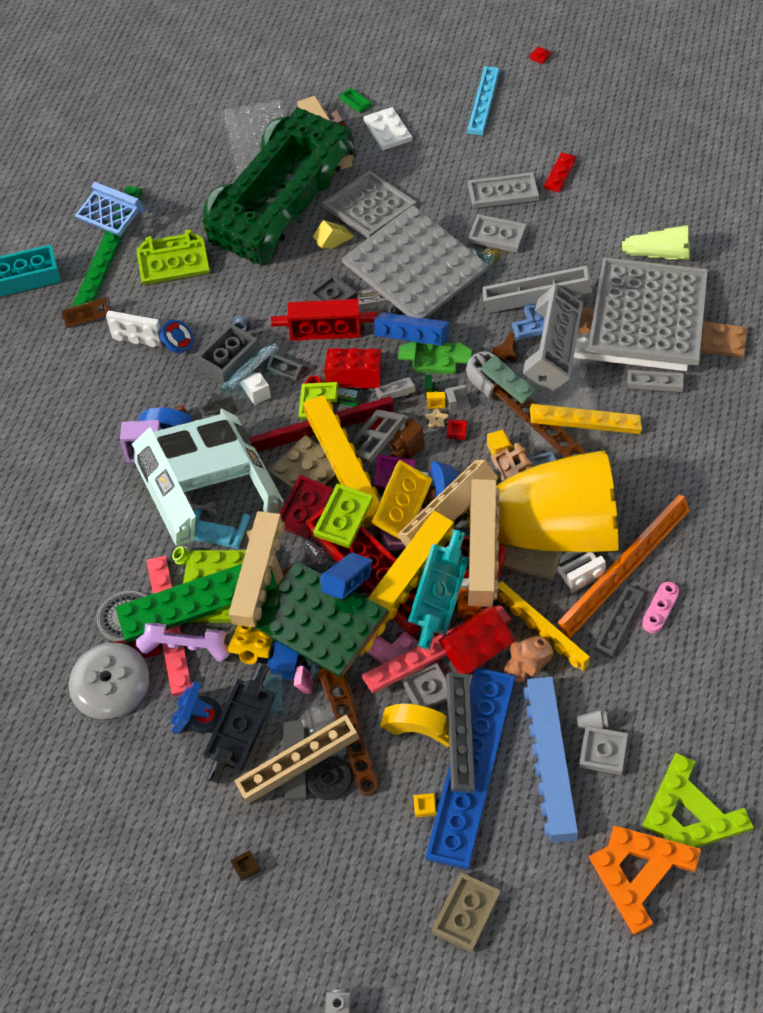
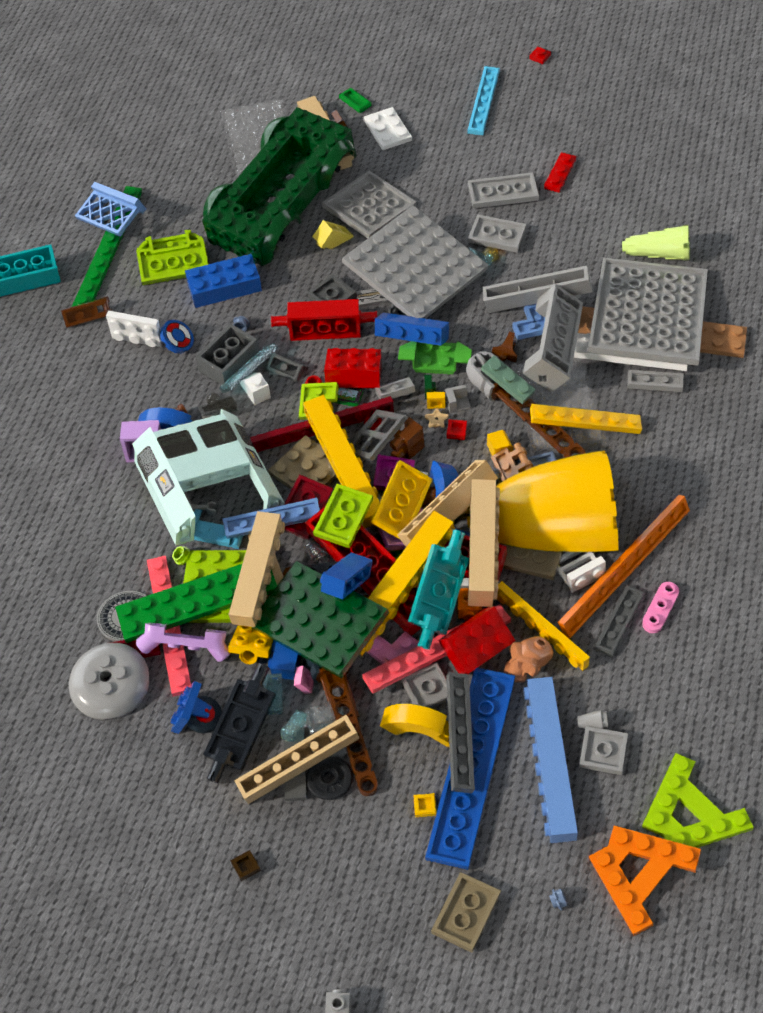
none -> blue brick [185,254,262,308]
none -> medium blue plate [223,498,320,539]
none -> clear light blue arm [280,710,308,742]
none -> sand blue plate [549,889,568,911]

